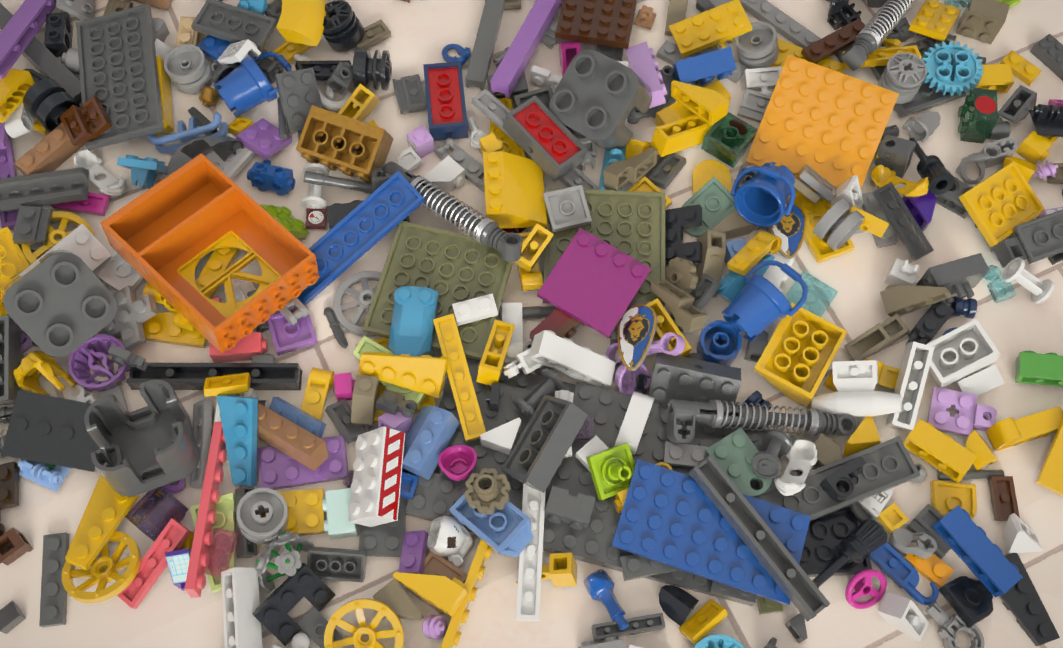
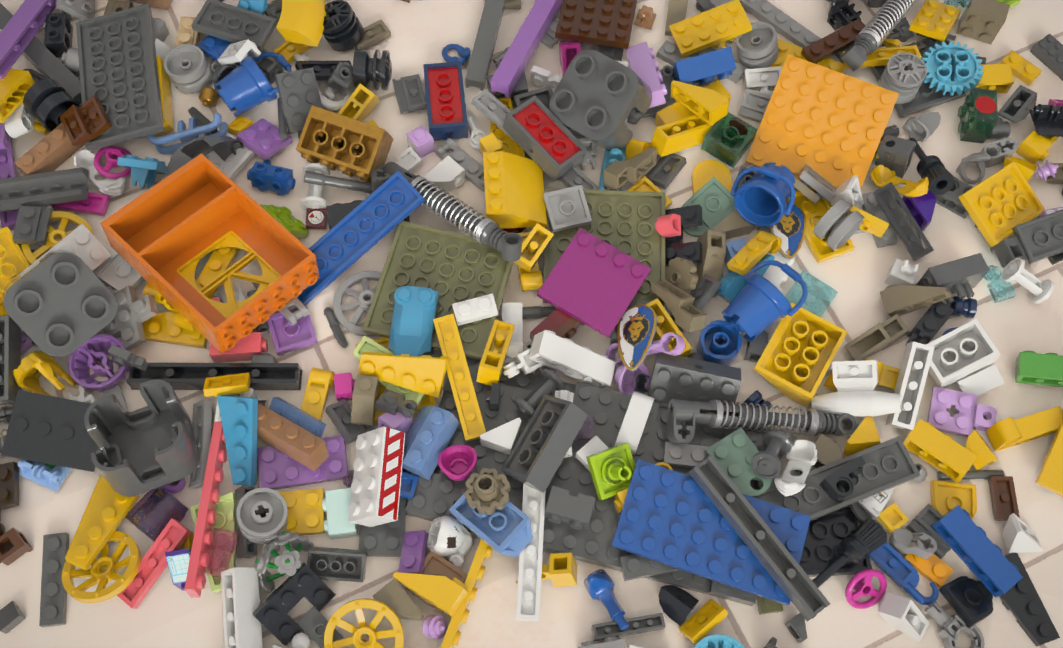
none -> dark pink piece [94,146,132,179]
none -> coral plate [655,214,681,238]

